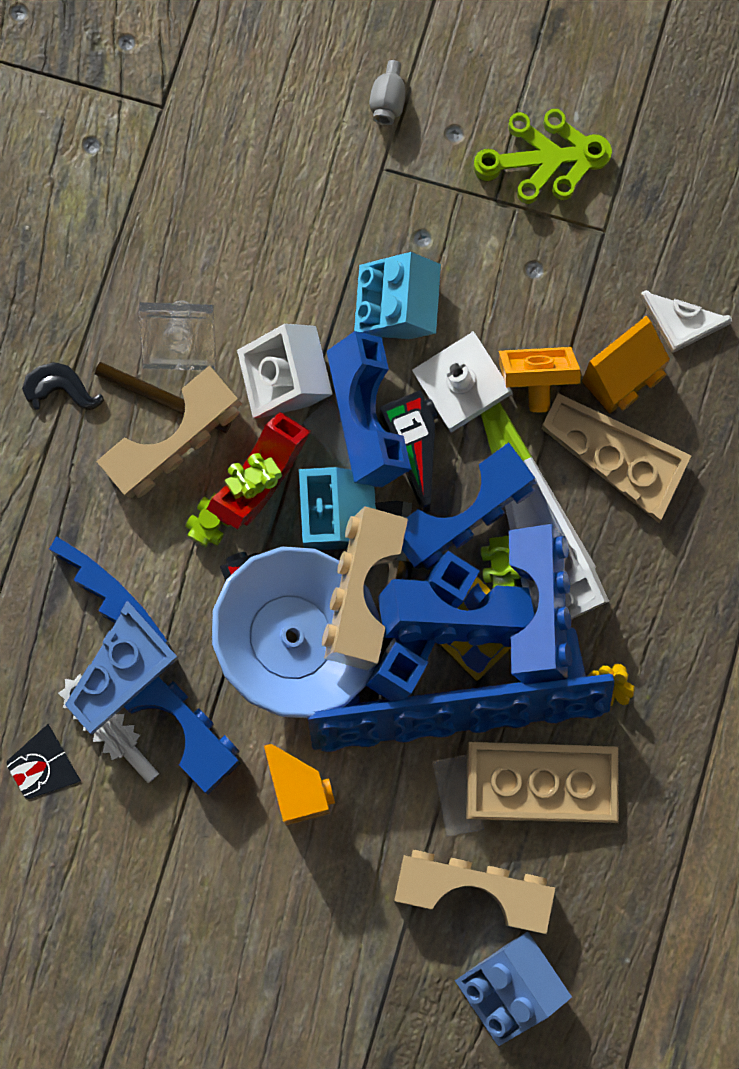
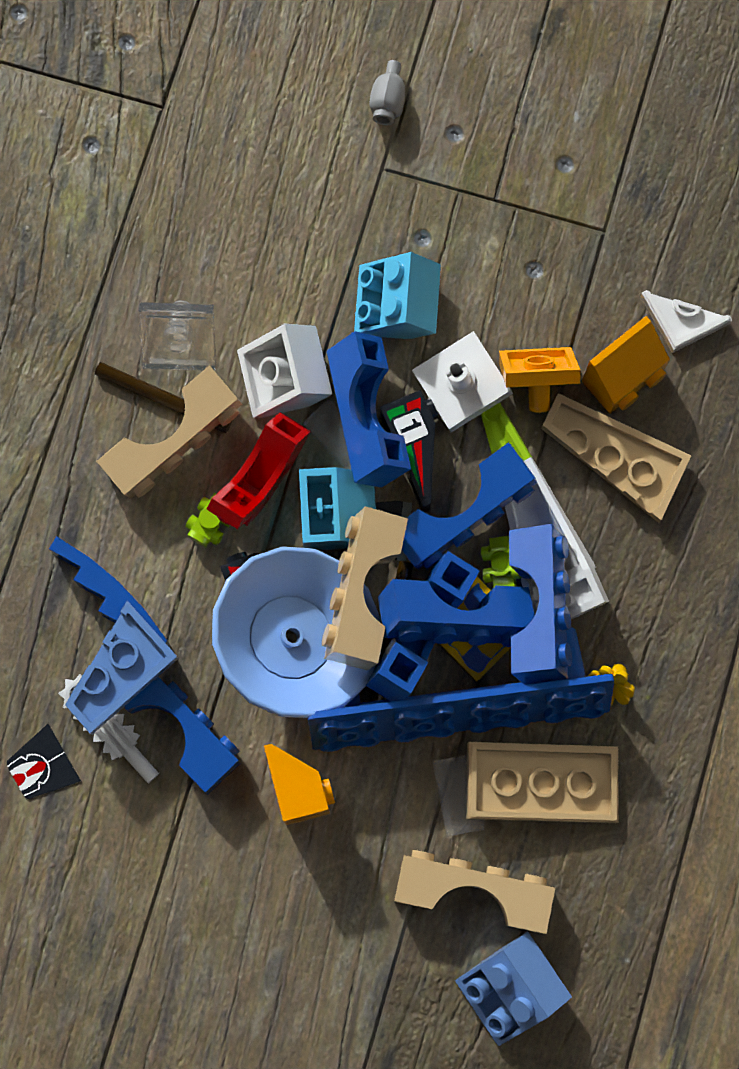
black piece [22,362,104,410] -> none
lime piece [225,453,282,499] -> none
lime plant [473,109,612,204] -> none

